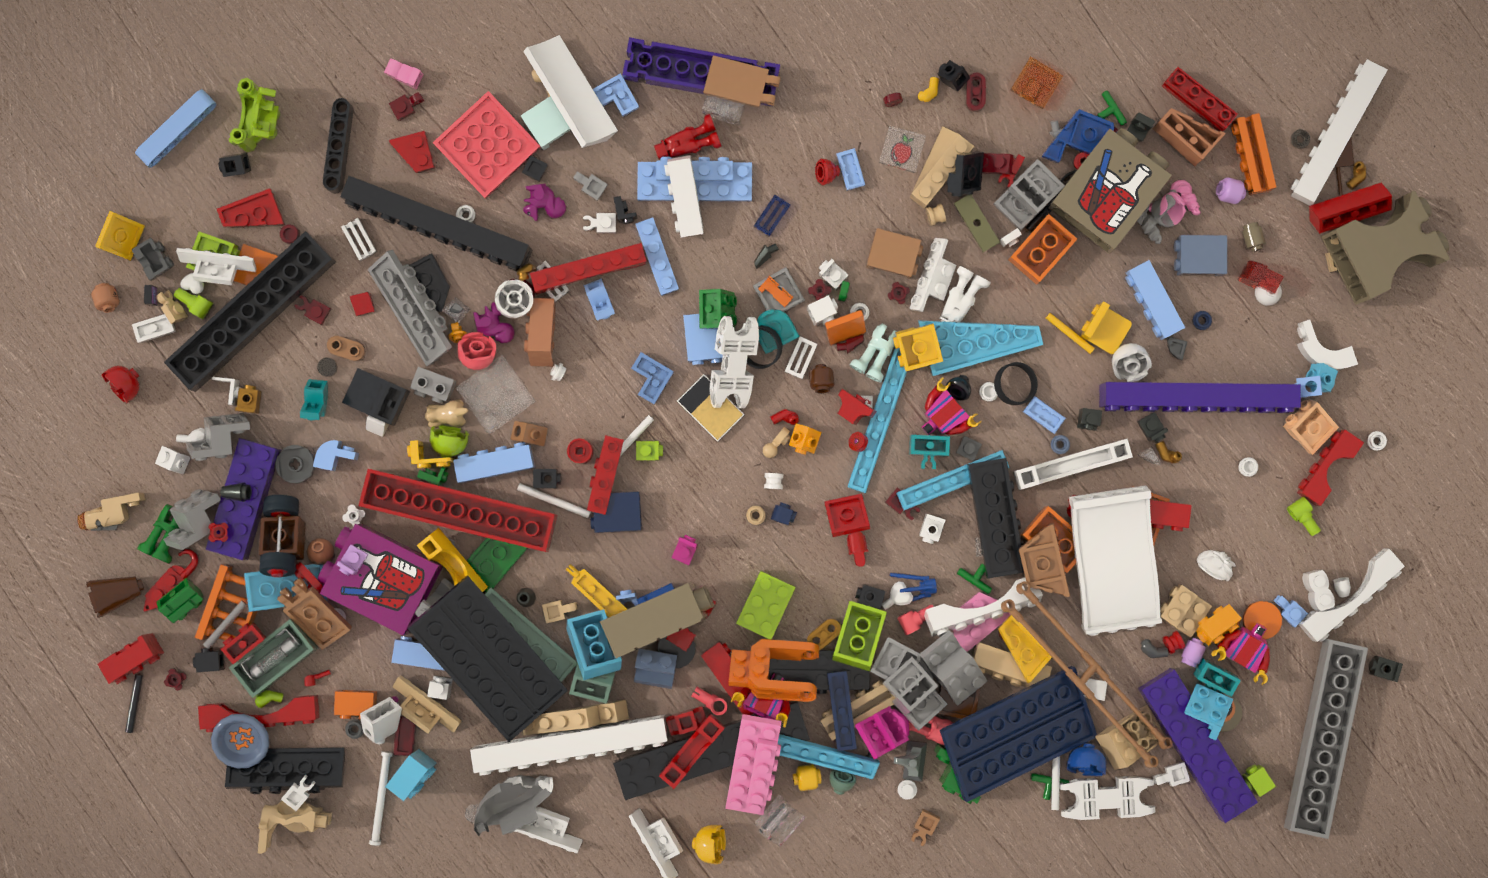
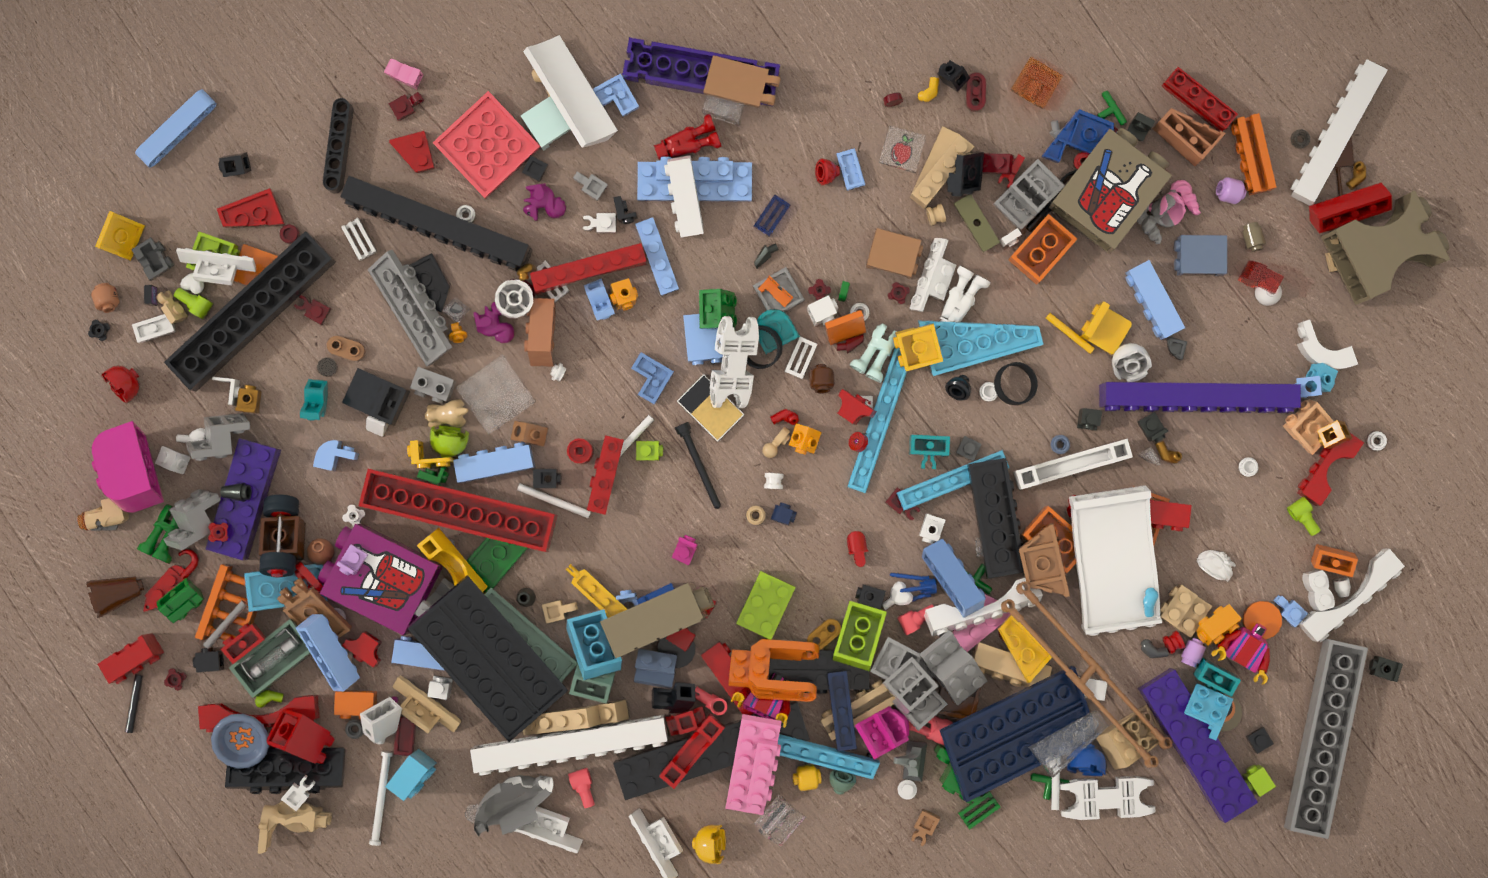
lime piece [229,78,280,152] -> none
dark grey plate [275,445,315,483] -> none
red hand [304,670,331,686] -> none
red slope [350,292,375,316] -> none
coral cylinder [457,332,496,370] -> none
dark blue brick [590,492,642,533] -> none
white bracket [819,259,848,290] -> none
red tile [824,493,870,537] -> none
torso [922,377,982,435] -> none
light blue plate [1023,396,1066,434] -> none
white plate [1152,762,1190,787] -> none
dark blue plate [1192,311,1212,330] -> none
none -> black plate [88,320,110,341]
none -> dark pink brick [92,421,164,512]
none -> red hips [267,709,335,764]
none -> light blue brick [296,614,360,692]
none -> red brick [342,631,382,668]
none -> coral pin [568,768,595,808]
none -> light orange brick [609,278,638,311]
none -> black brick [652,682,696,714]
none -> black piece [675,422,721,509]
none -> medium blue brick [922,539,986,618]
none -> green tile [958,791,1001,830]
none -> clear wing [1029,710,1108,778]
none -> medium azure arm [1143,588,1158,617]
none -> black plate [1246,727,1274,754]
none -> orange brick [1311,544,1358,577]
none -> brick [1317,420,1352,449]

